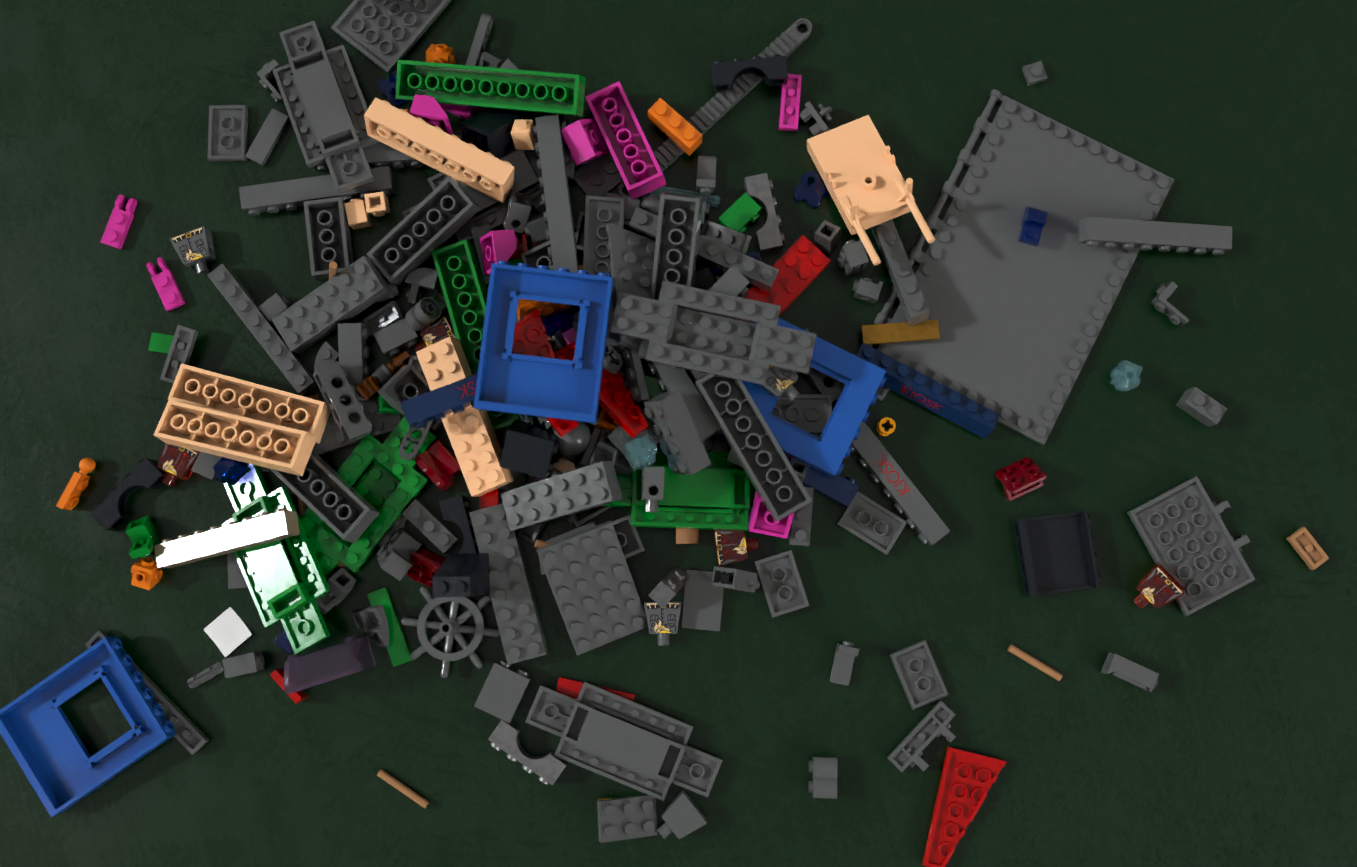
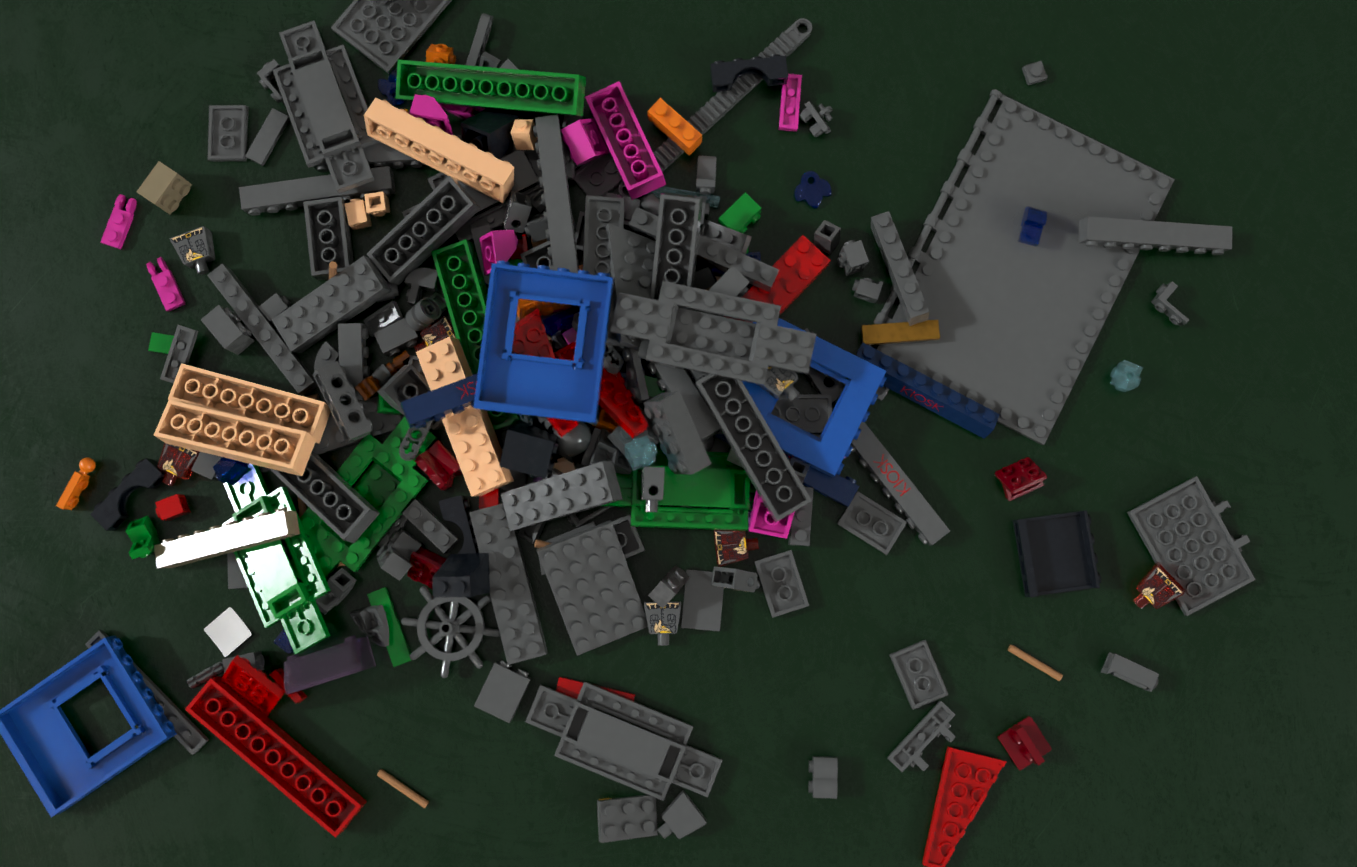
orange brick [131,557,163,590] -> none
flat silver arch [488,720,568,786] -> none
medium nougat brick [676,528,699,544] -> none
flat silver arch [744,173,785,254] -> none
light nougat piece [807,115,935,265] -> none
dark grey bracket [830,641,859,686] -> none
light orange bush [876,417,896,436] -> none
dark grey brick [1176,387,1227,427] -> none
medium nougat plate [1286,527,1329,570] -> none
none -> dark tan brick [137,161,192,215]
none -> red brick [155,494,191,521]
none -> red brick [185,676,367,838]
none -> dark grey brick [201,305,256,355]
none -> red plate [221,655,285,716]
none -> dark red bracket [998,716,1052,770]

